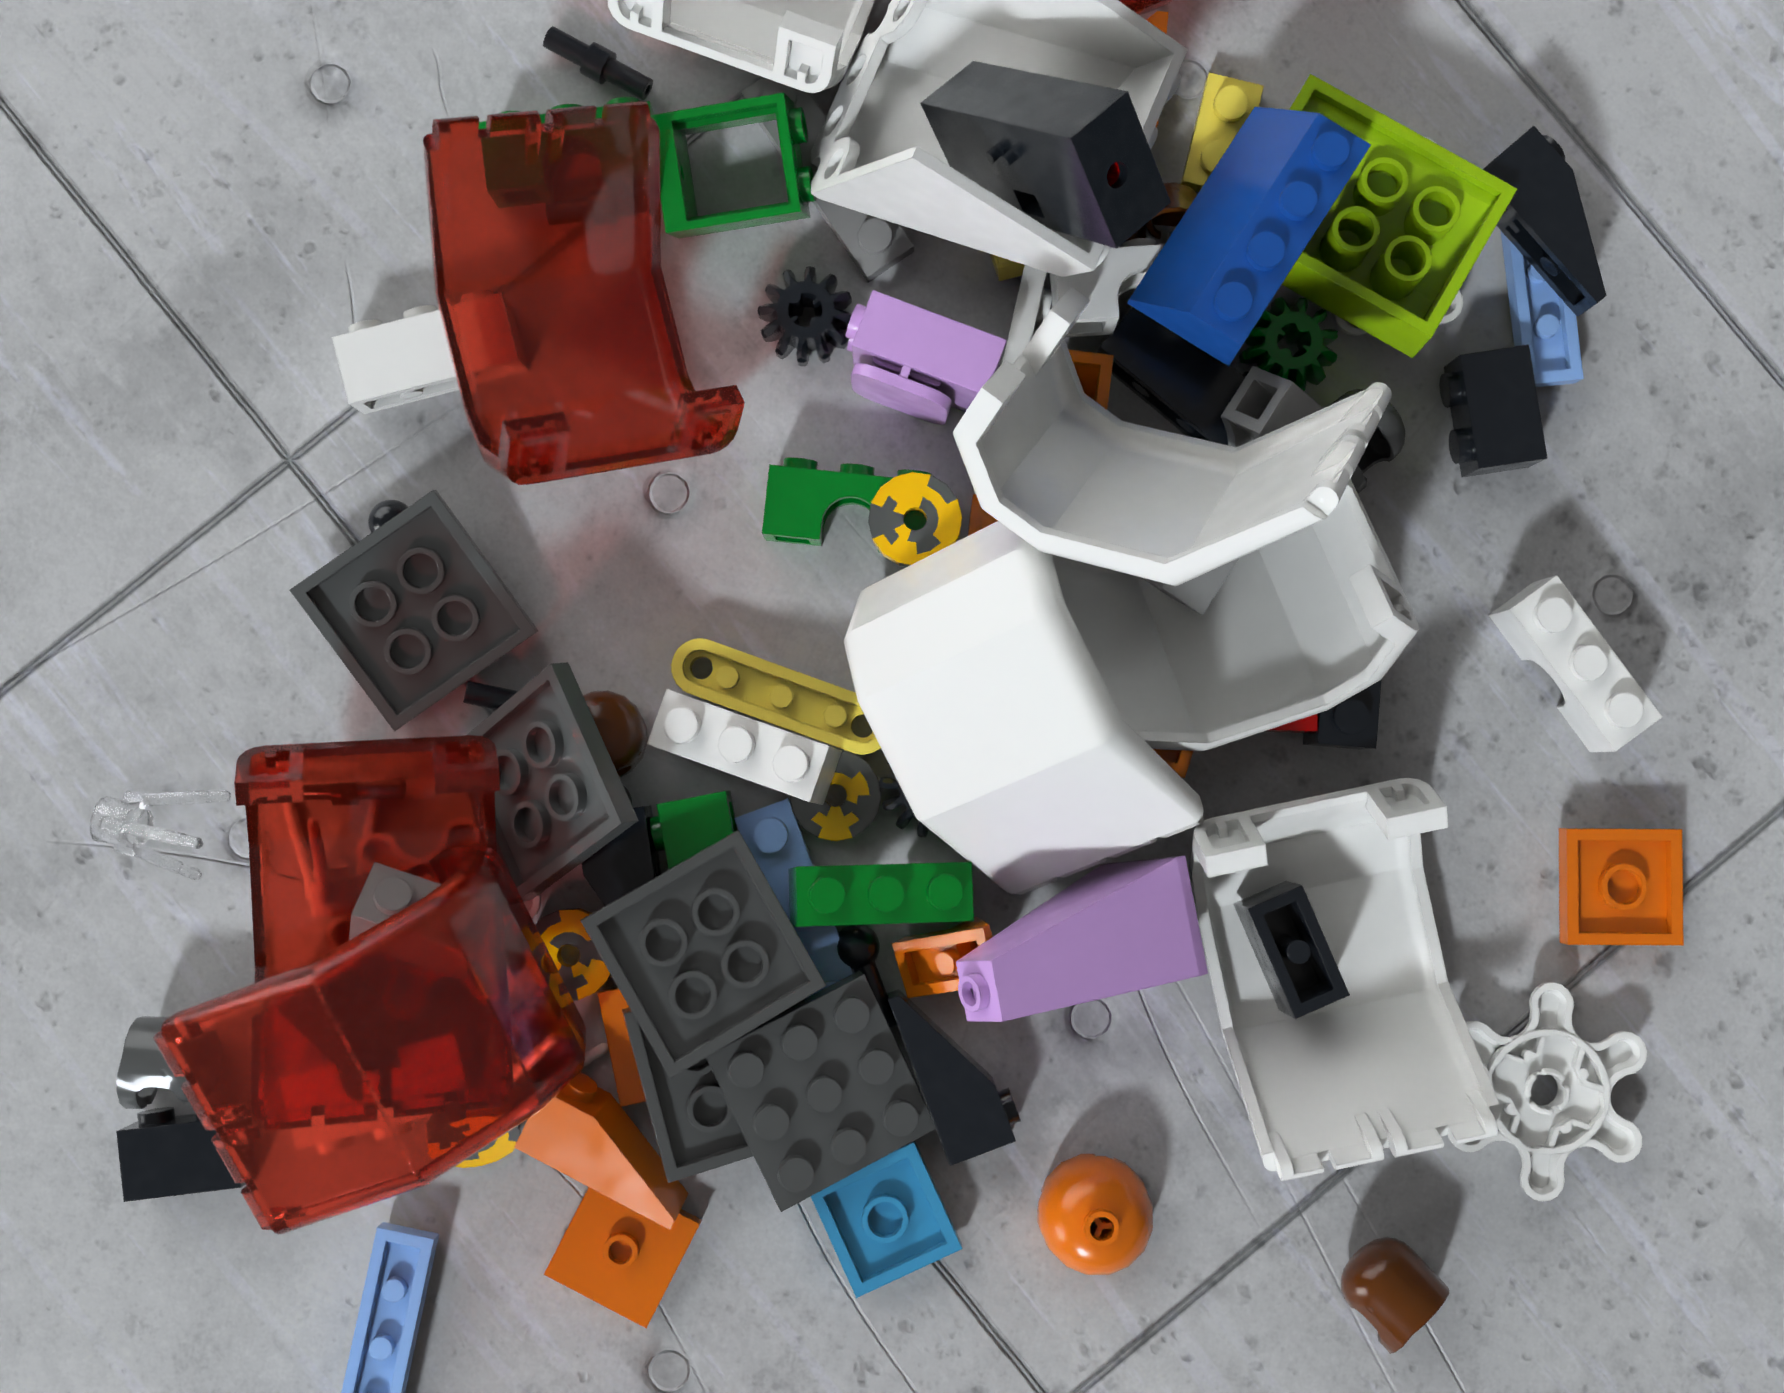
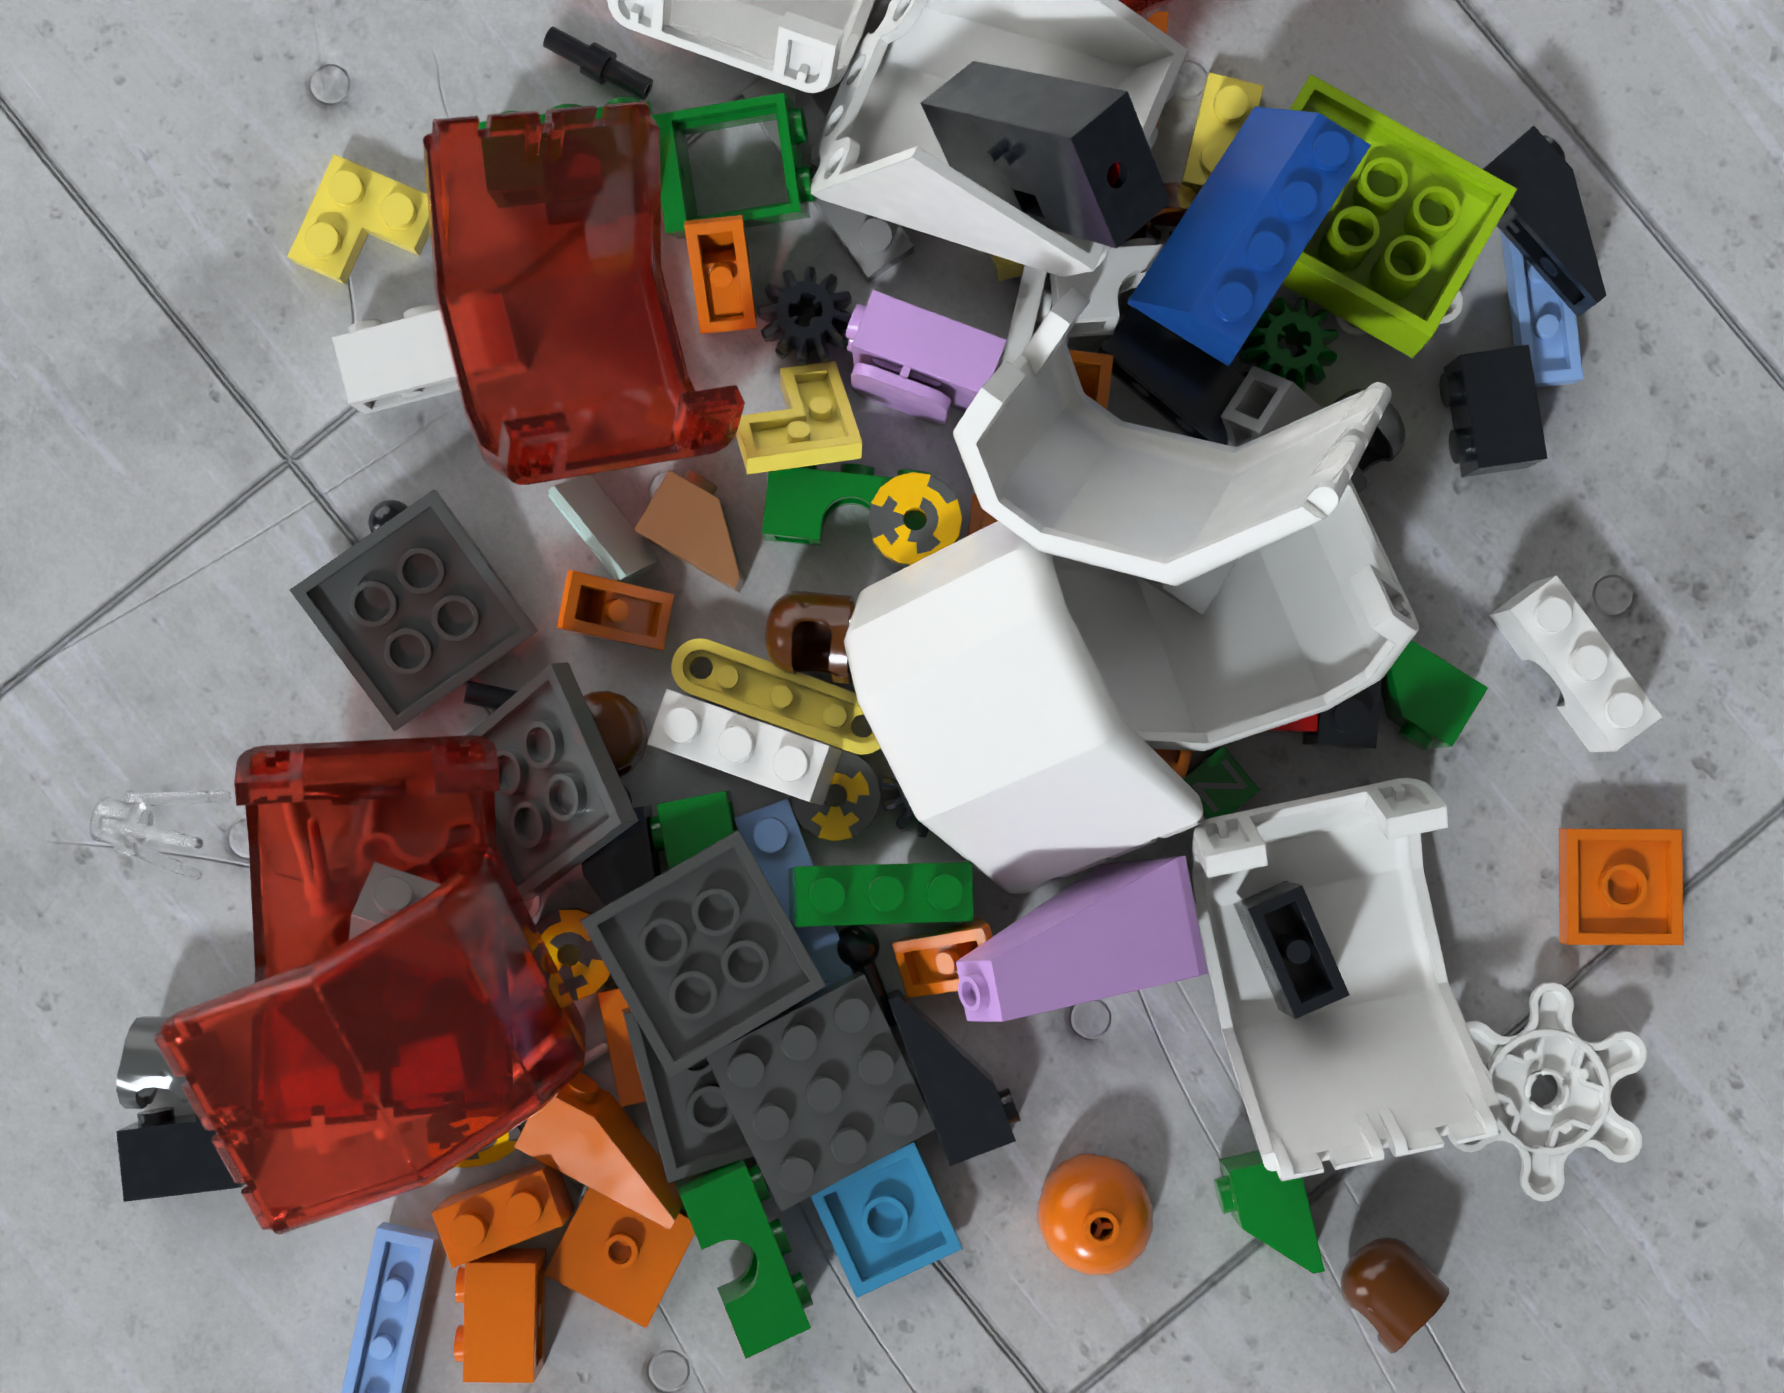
none -> light yellow plate [287,154,442,285]
none -> orange brick [431,1161,575,1268]
none -> orange brick [454,1248,546,1383]
none -> light aqua slope [548,475,658,584]
none -> orange slope [557,570,674,650]
none -> medium nougat slope [634,470,745,593]
none -> green arch [674,1160,814,1359]
none -> orange slope [684,215,757,334]
none -> light yellow plate [735,361,863,475]
none -> reddish brown helmet [765,591,855,684]
none -> green tile [1182,746,1260,819]
none -> green slope [1214,1150,1325,1274]
none -> green slope [1381,640,1488,751]

